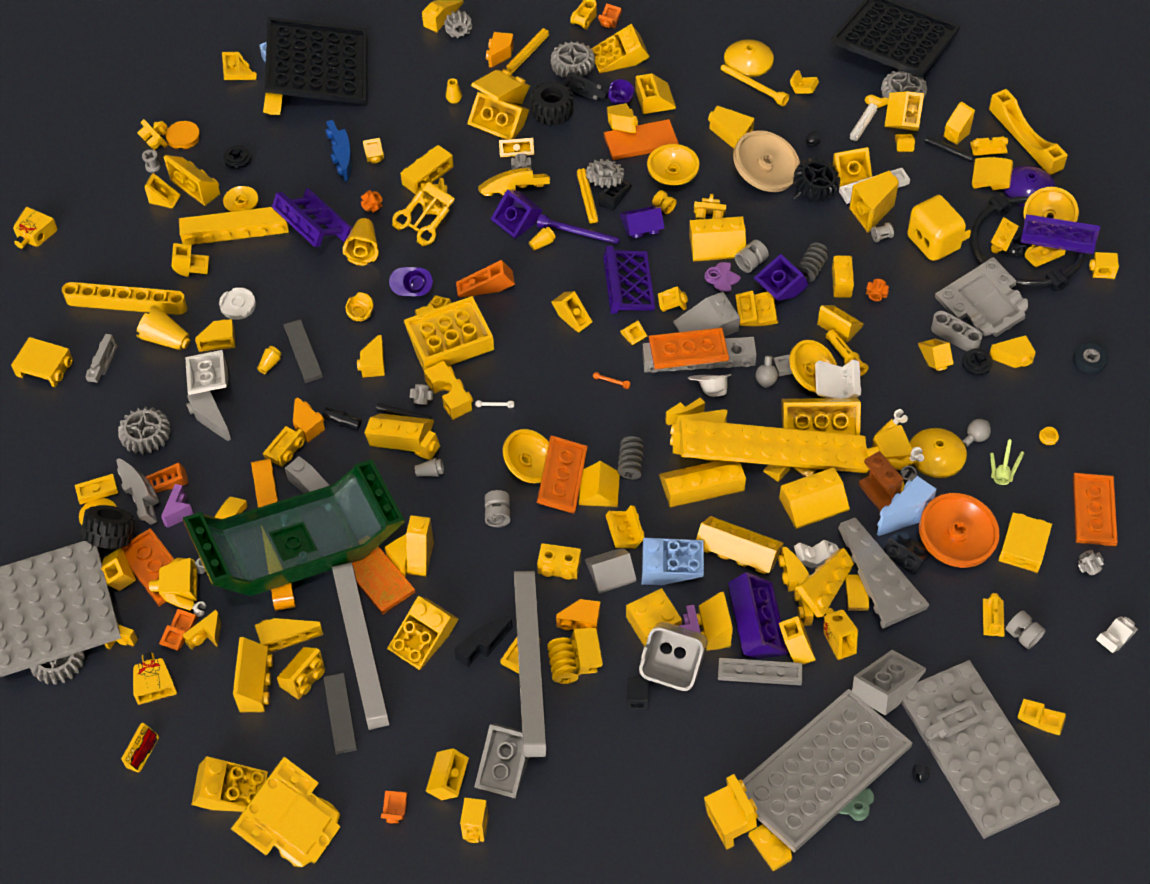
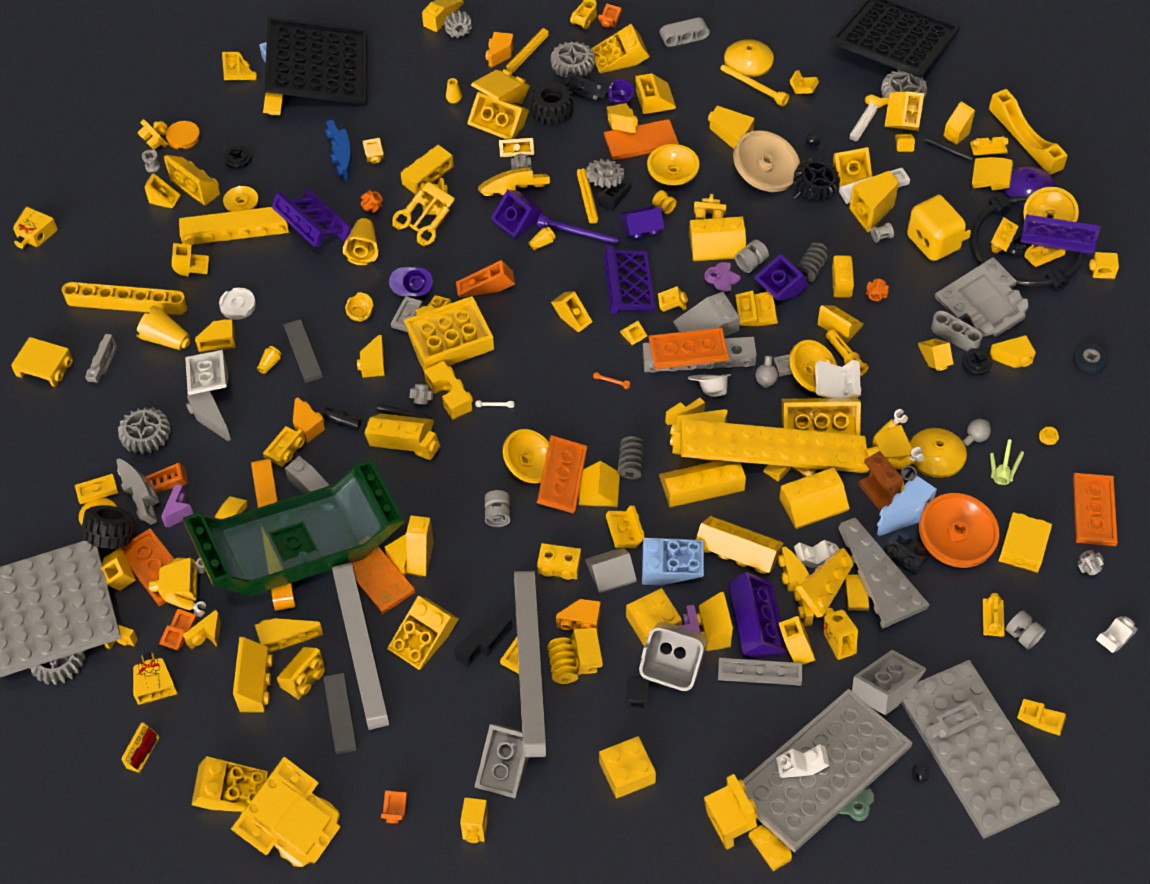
light grey cone [415,458,444,477] -> none
yellow brick [426,748,469,800] -> none
none -> light grey plate [391,296,423,333]
none -> yellow brick [599,736,656,799]
none -> light grey beam [660,18,710,47]
none -> white slope [776,744,830,778]

